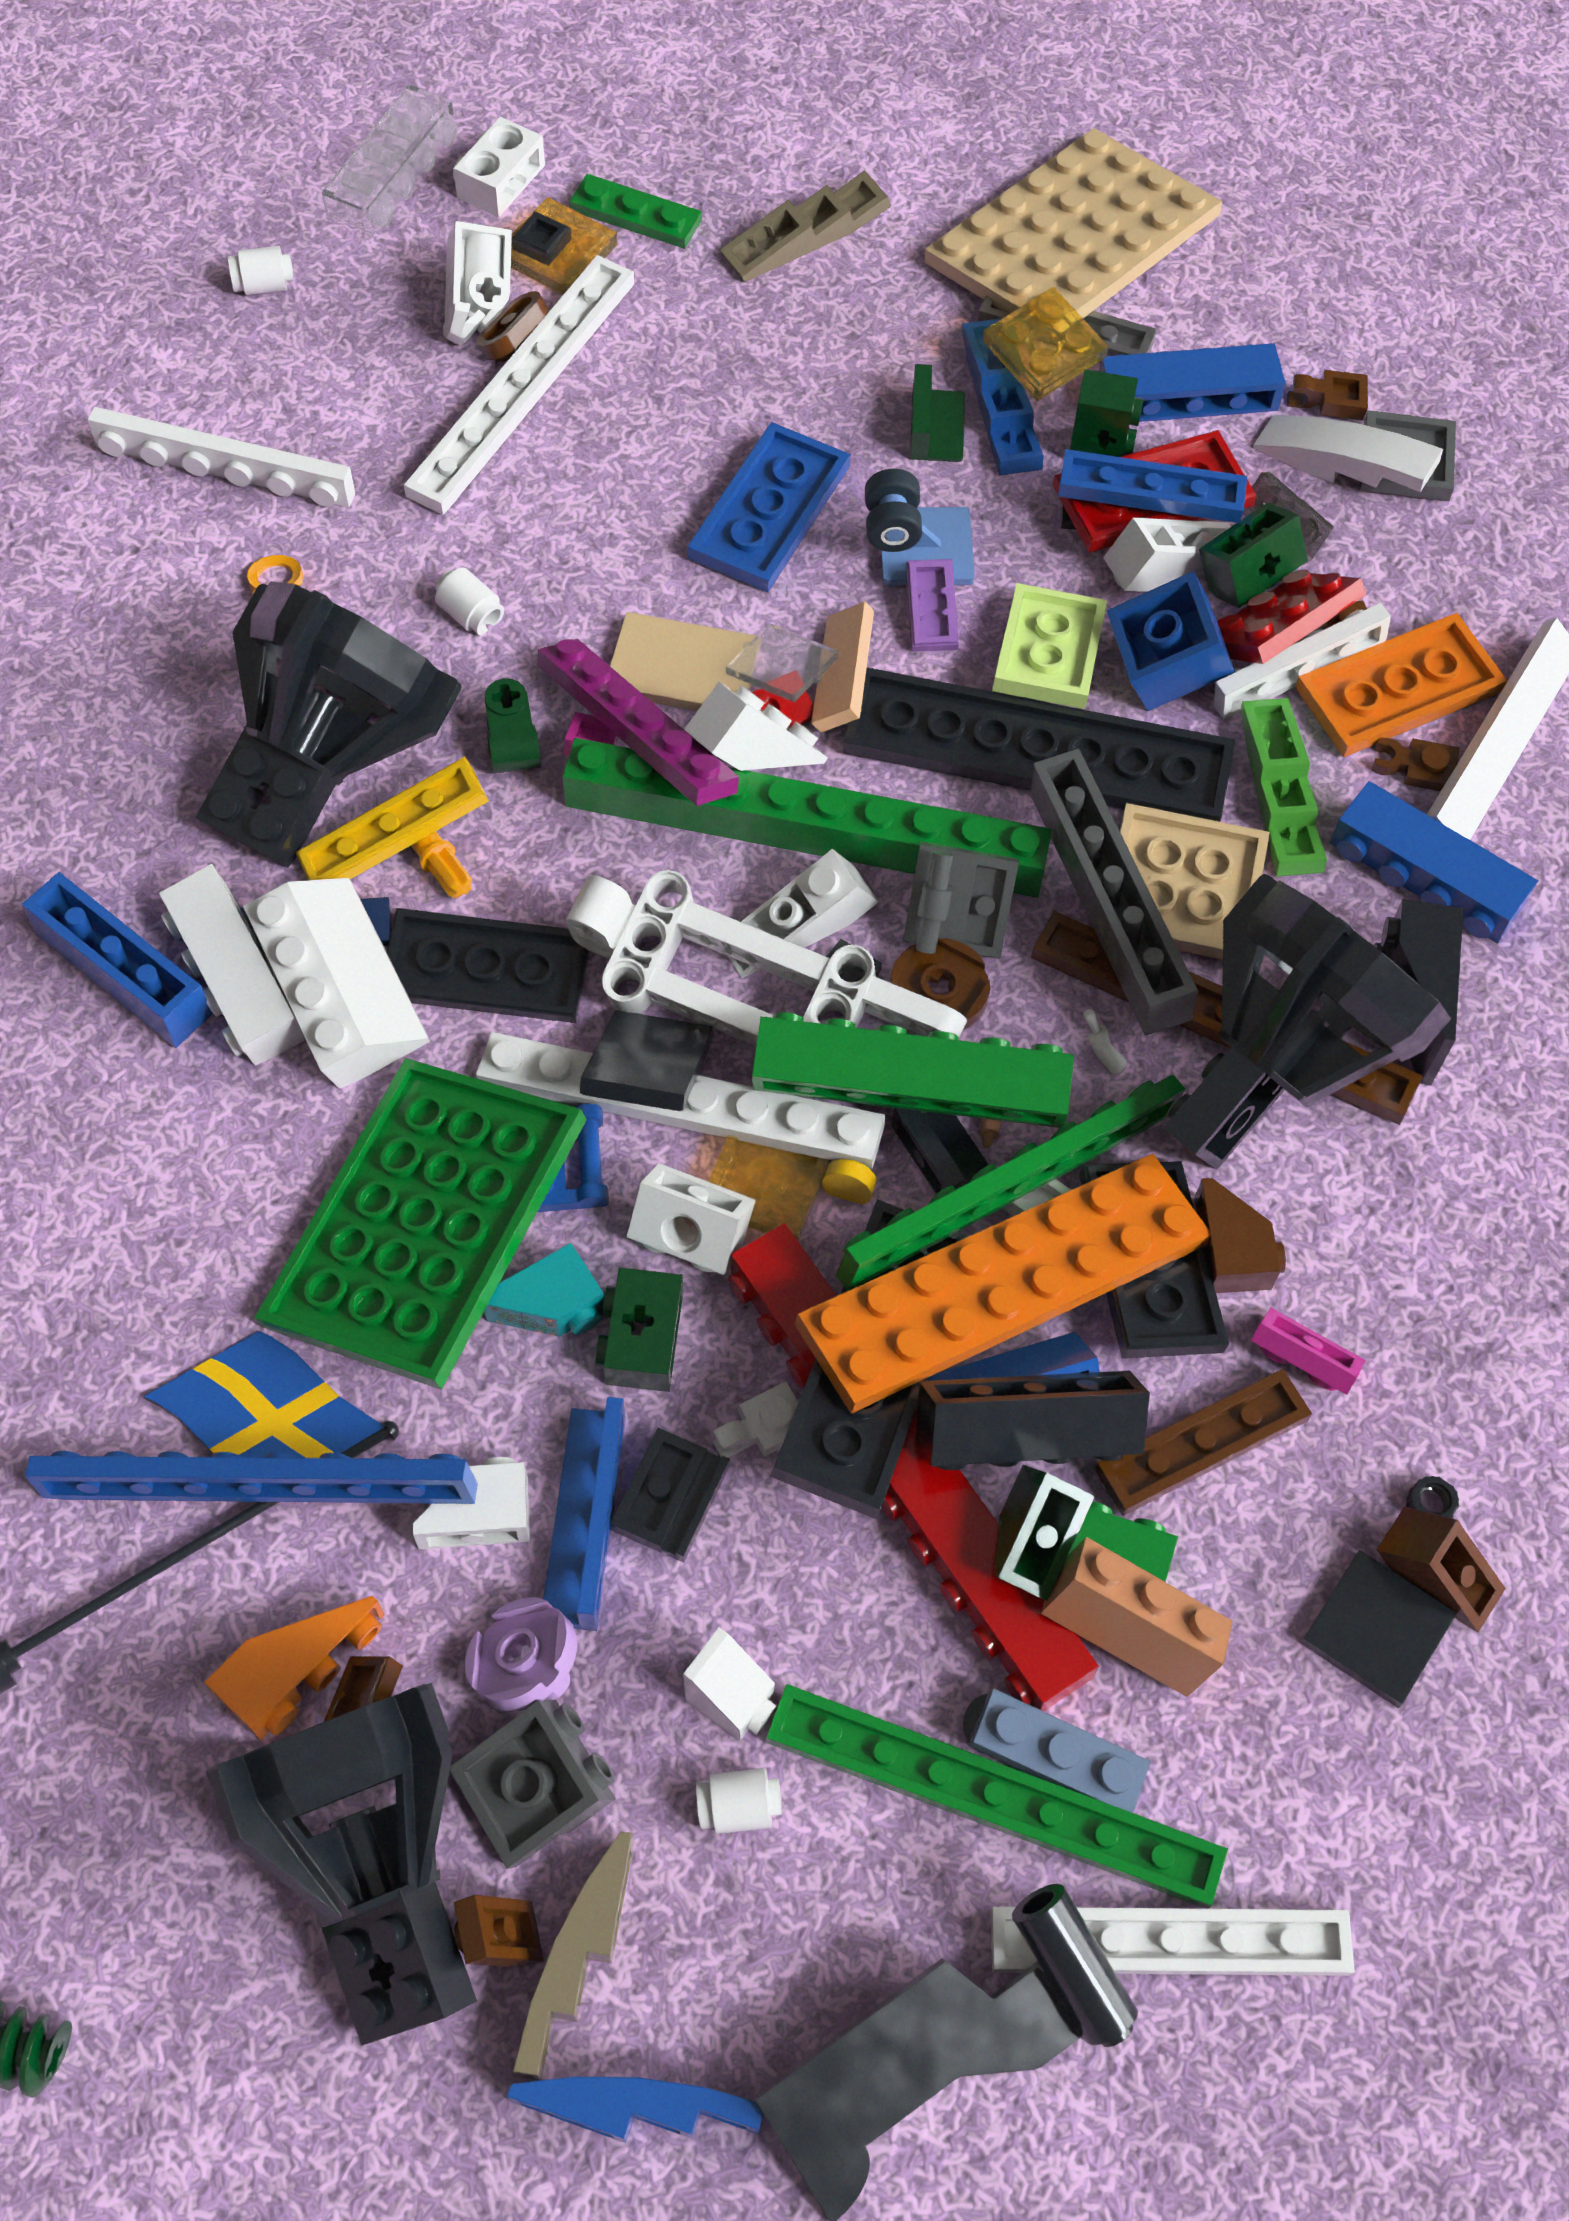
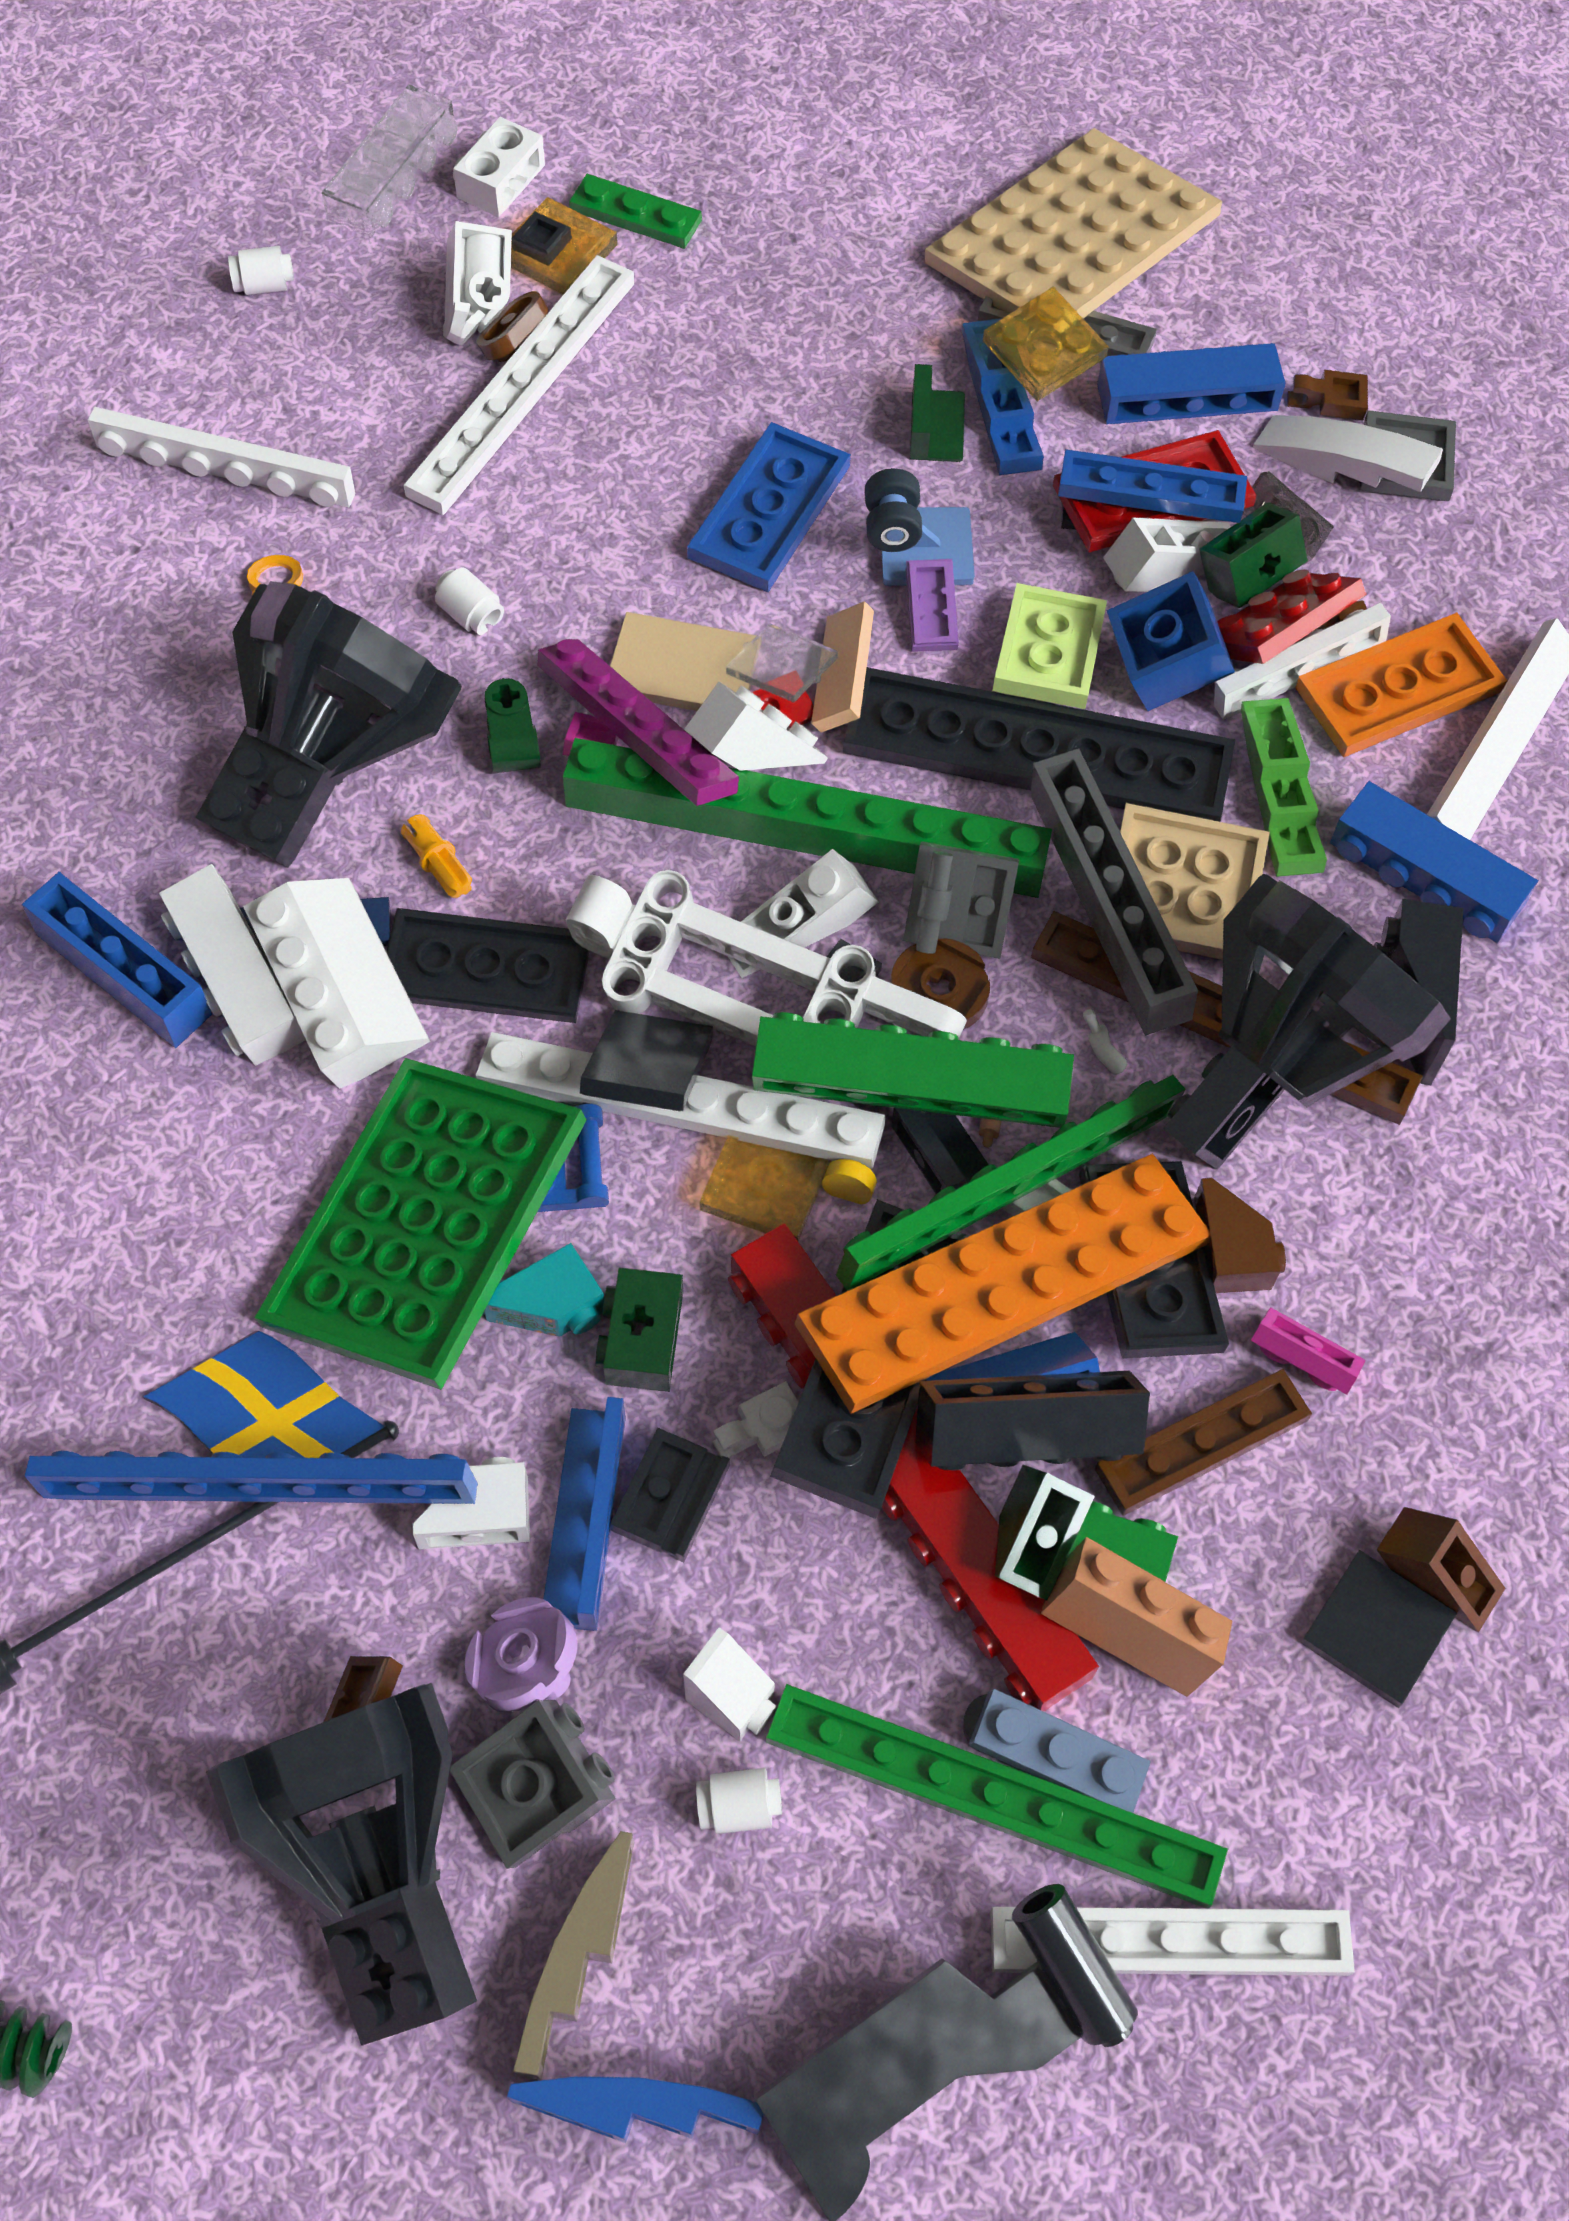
orange slope [204,1595,385,1741] -> none
yellow tile [295,756,489,881] -> none
reddish brown plate [454,1895,544,1967] -> none
white brick [627,1163,755,1275] -> none
dark tan slope [720,170,891,282] -> none
dark green brick [1070,369,1144,457] -> none
reddish brown plate [1372,738,1460,792] -> none
black axle [1406,1476,1460,1518] -> none

